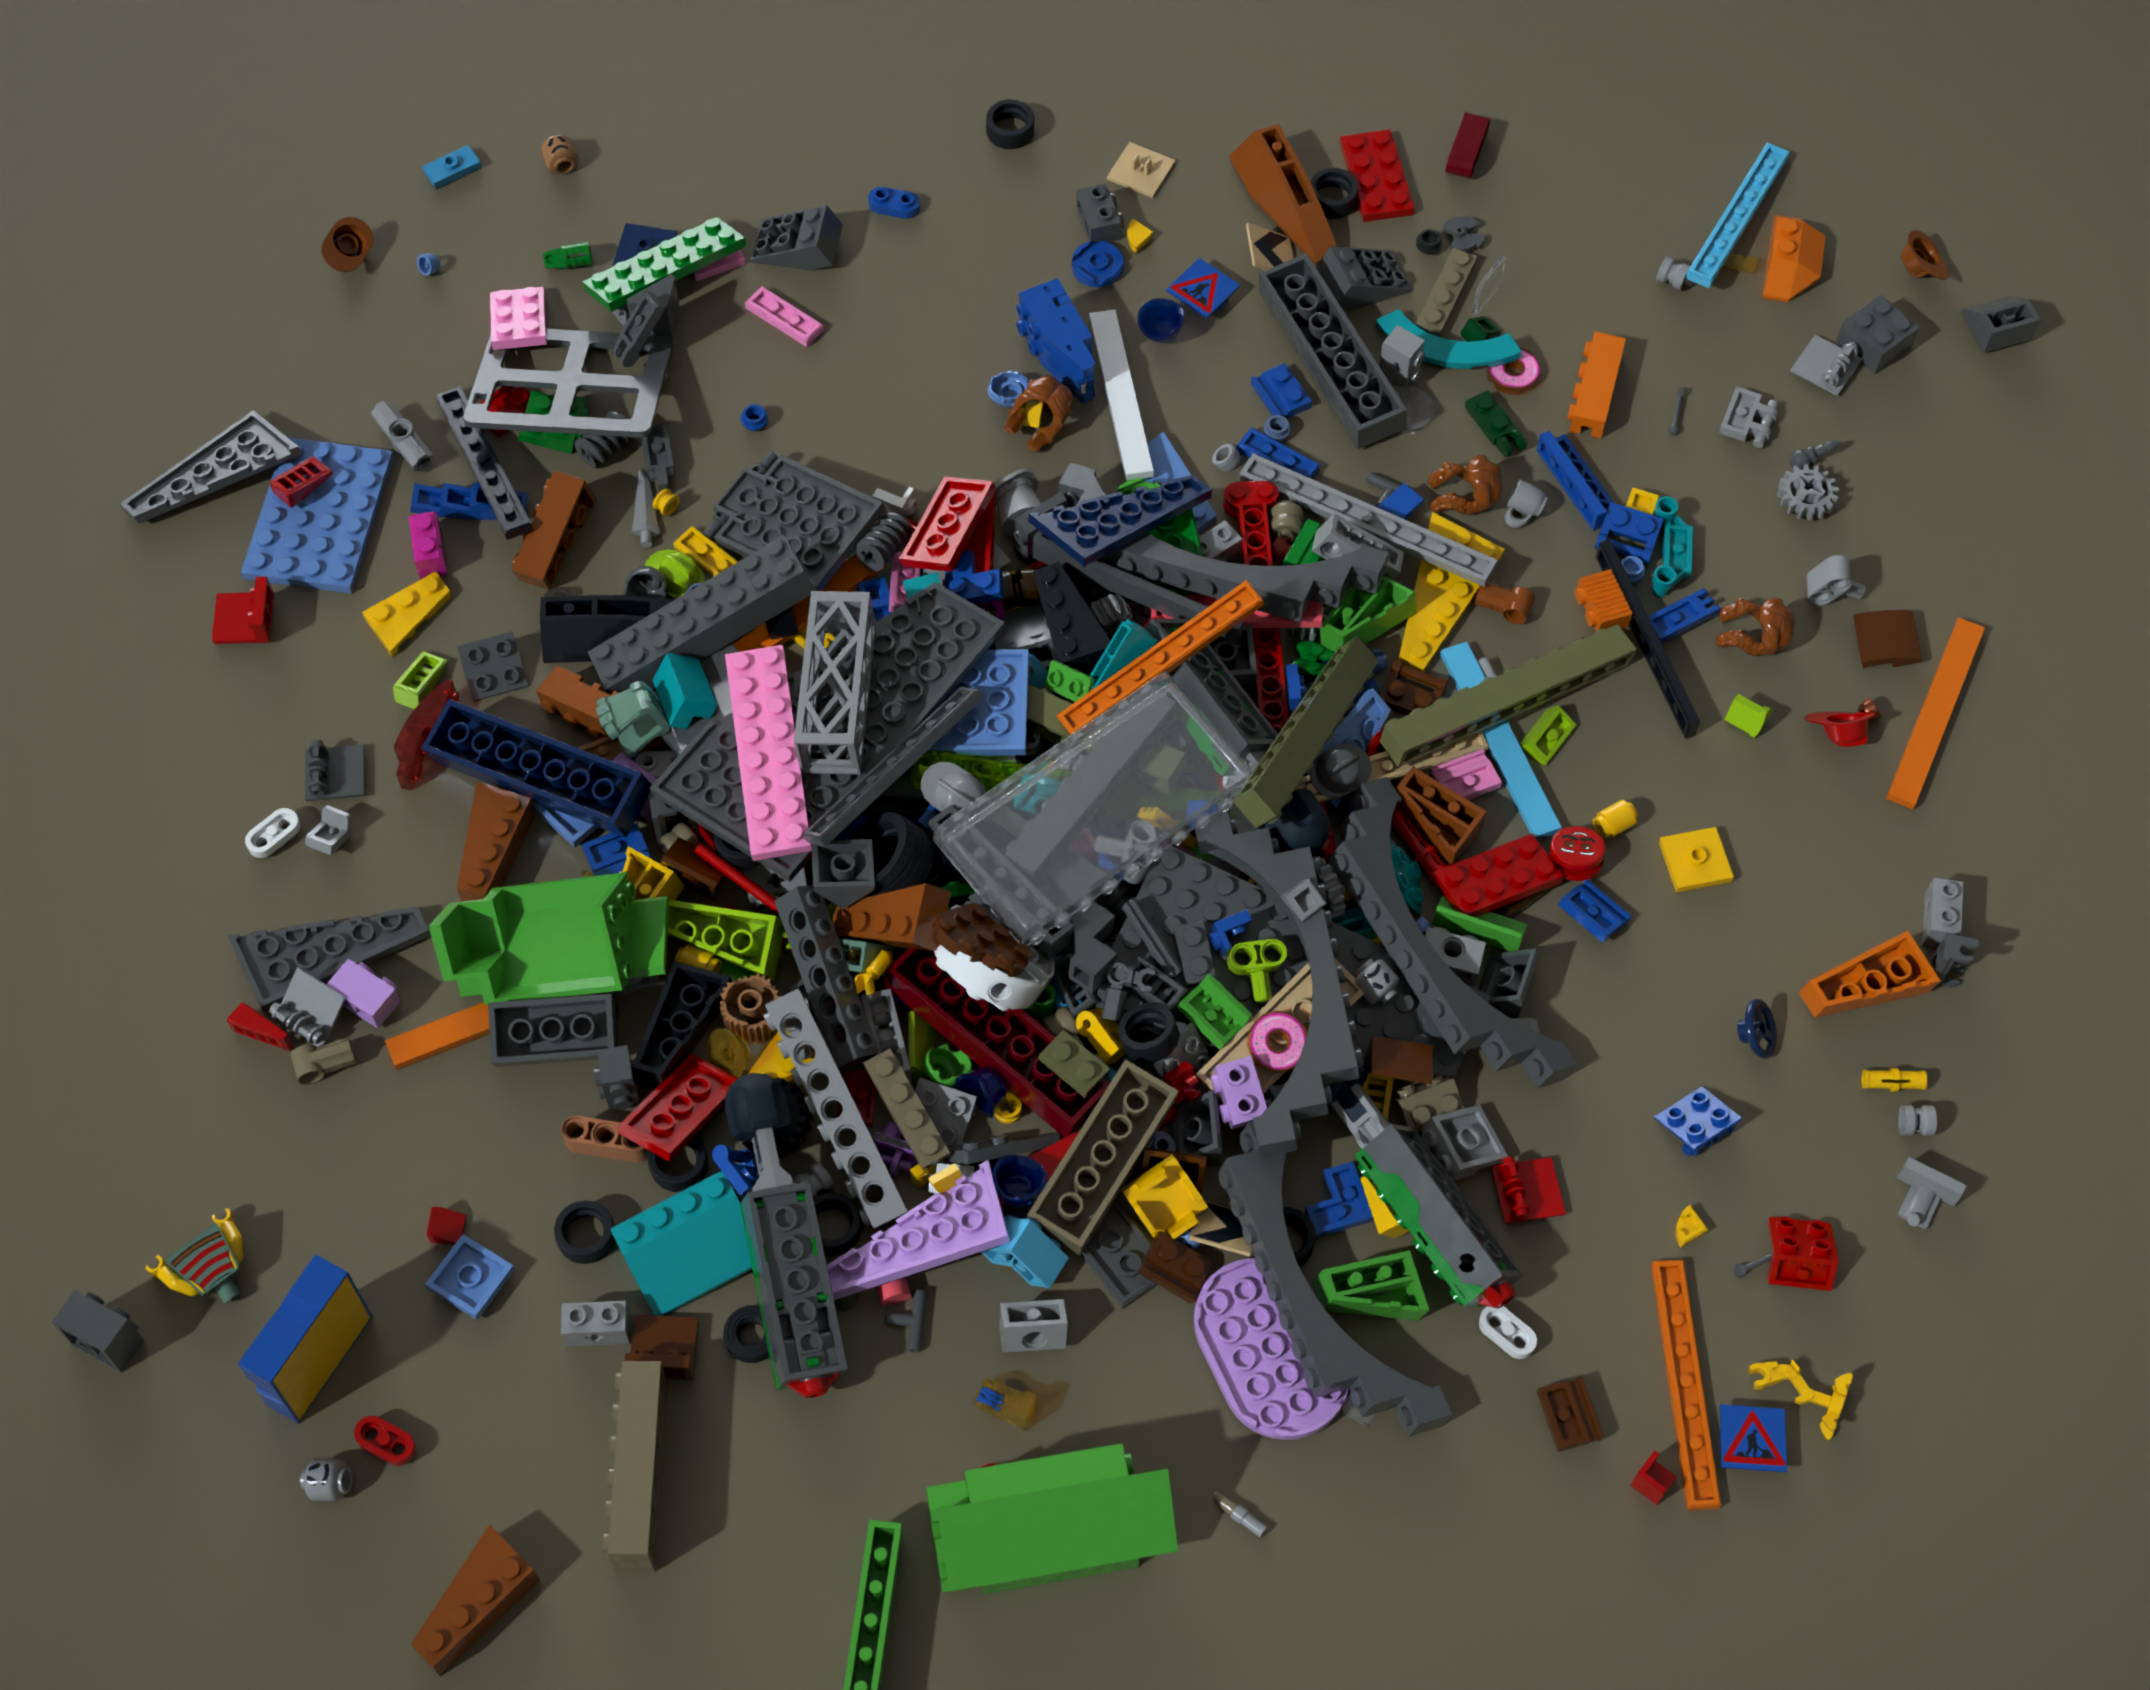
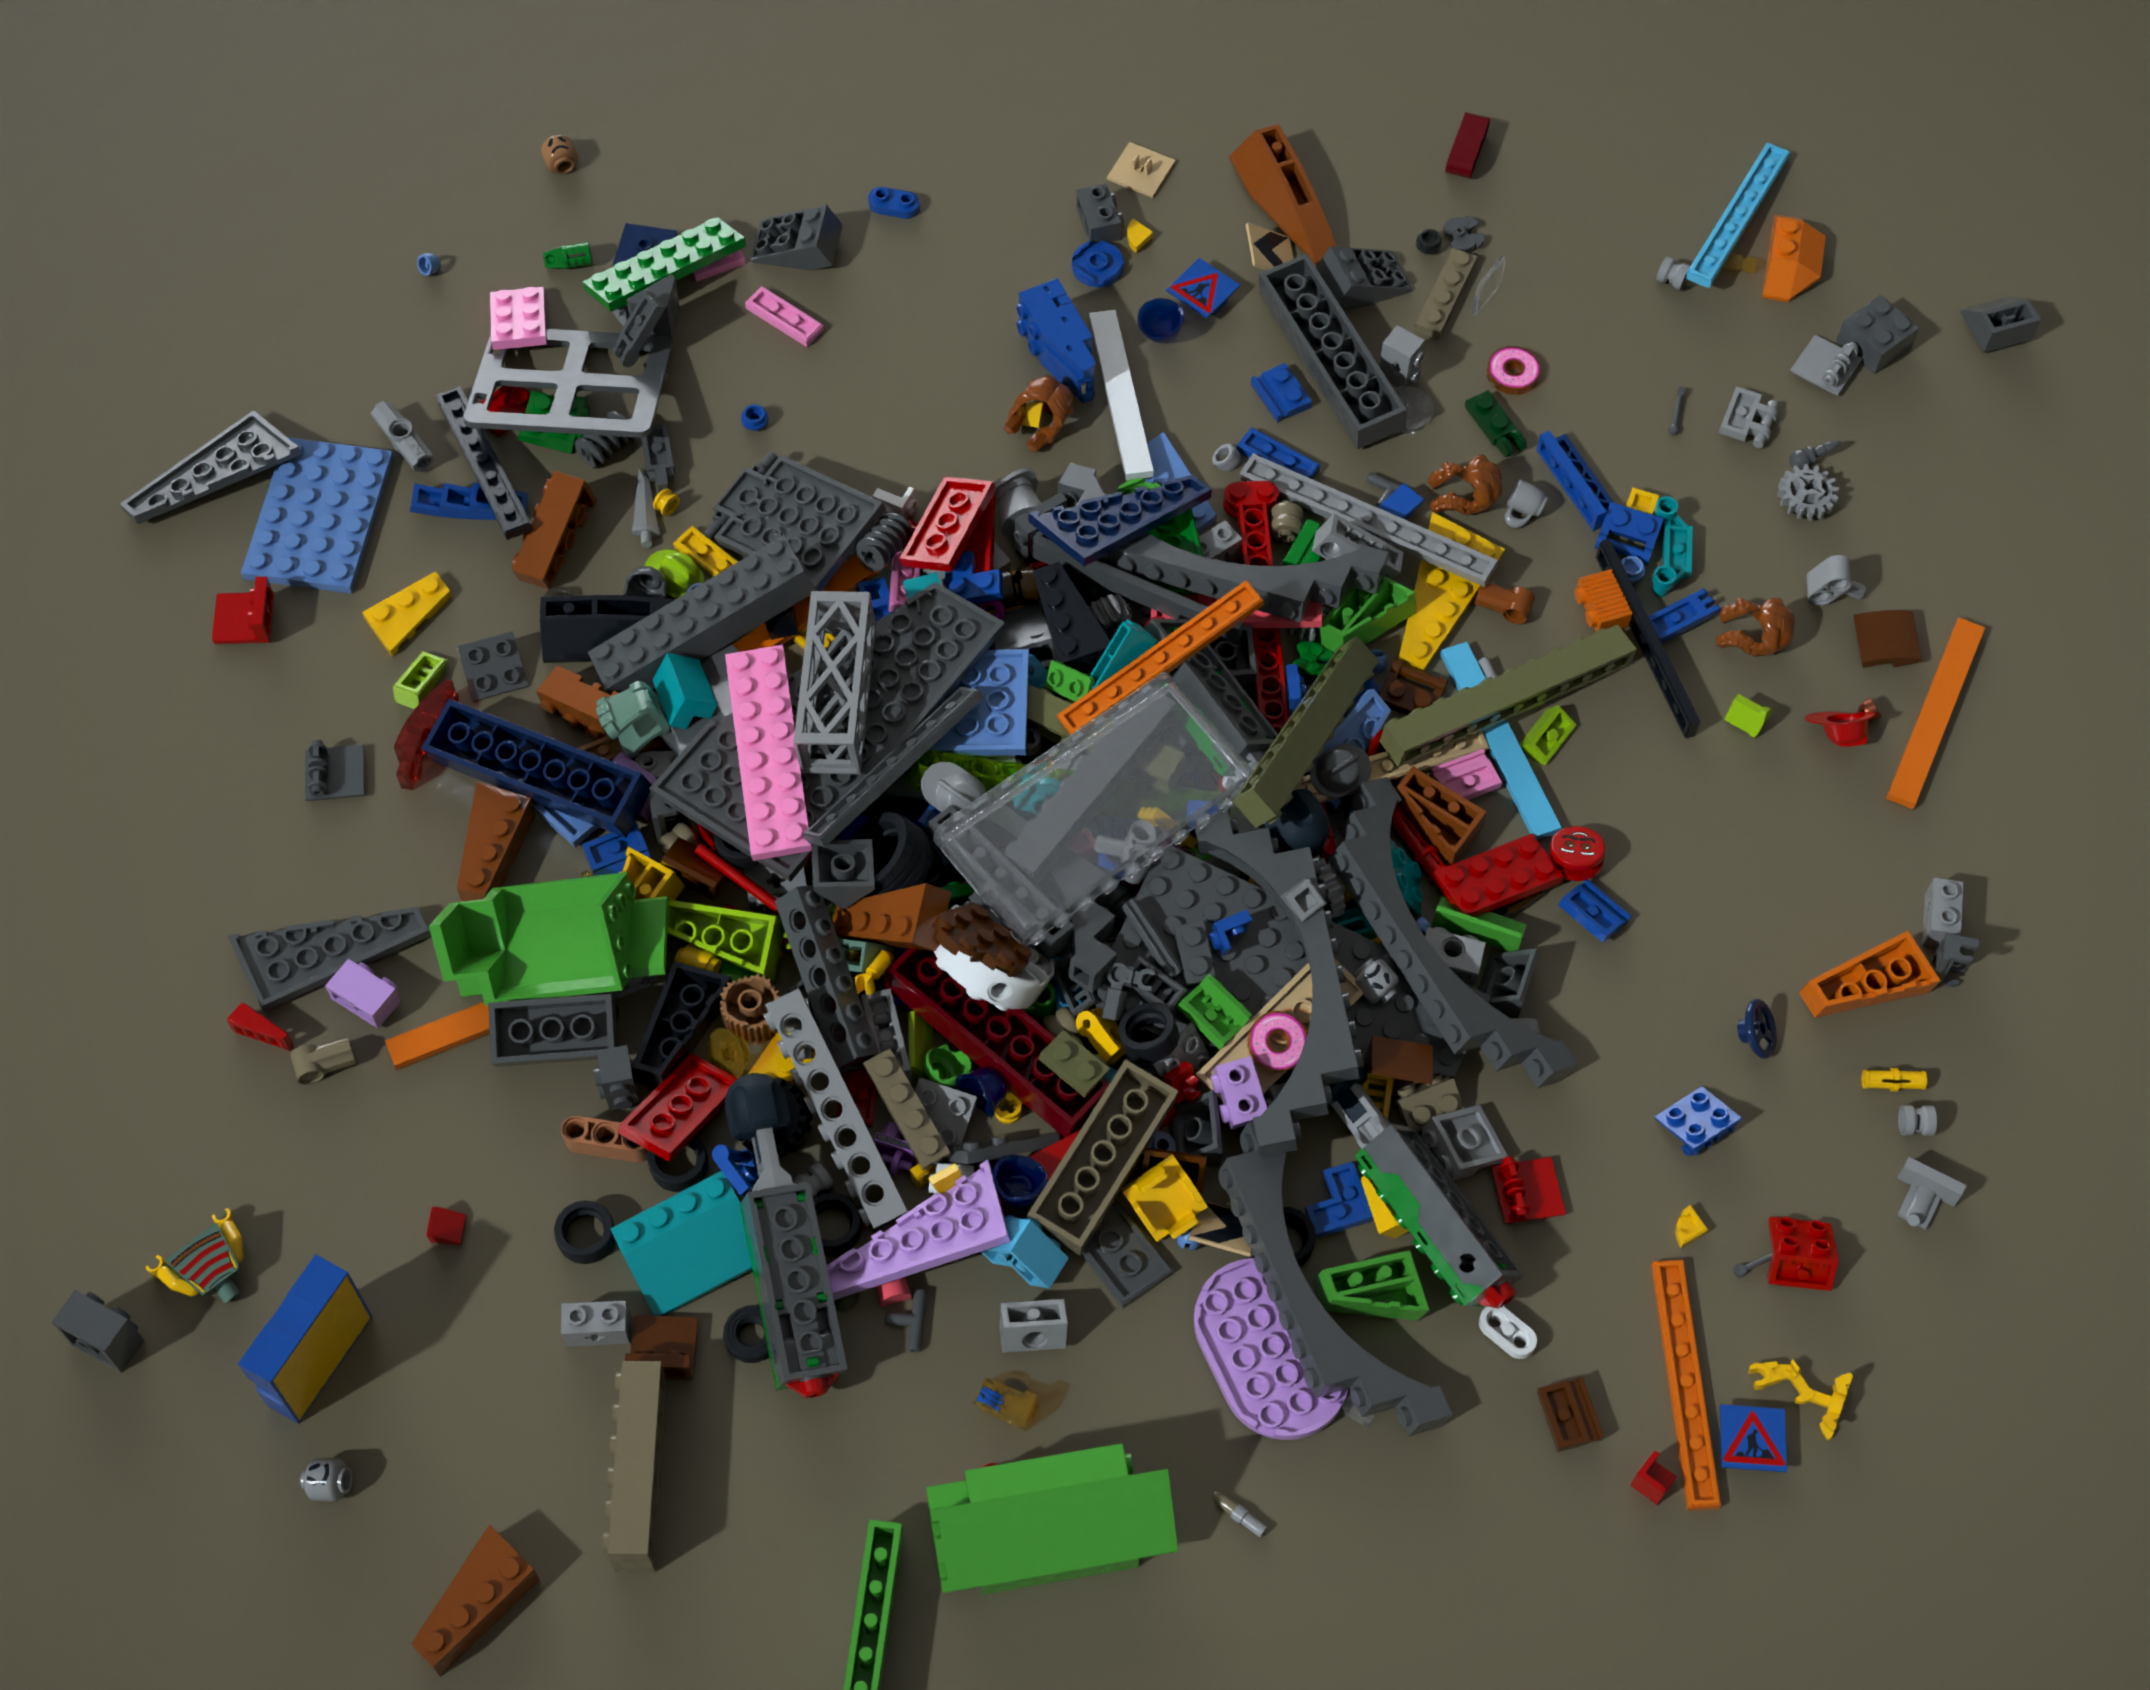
white plate [245,808,300,858] -> none
red slope [269,456,333,508] -> none
light grey hinge [269,967,346,1047] -> none
light grey bracket [305,805,351,856] -> none
dark orange piece [321,217,373,272] -> none
red plate [354,1416,416,1466] -> none
dark pink brick [409,511,448,579] -> none
dark azure plate [422,145,482,189] -> none
medium blue plate [424,1234,515,1321] -> none
black tyre [986,99,1034,149] -> none
medium blue hair [987,371,1028,409] -> none
reddish brown plate [1137,1231,1213,1304] -> none
lime beam [1227,939,1287,1002] -> none
sand blue plate [1263,415,1291,441] -> none
clear red plate [1271,536,1292,564] -> none
black tyre [1310,168,1359,218] -> none
red plate [1340,129,1415,222] -> none
teal tile [1376,309,1522,369] -> none
dark green slope [1460,316,1501,342] -> none
orange brick [1567,331,1626,439] -> none
yellow brick [1592,799,1638,839] -> none
yellow plate [1658,827,1734,893] -> none
dark orange piece [1901,230,1950,280] -> none

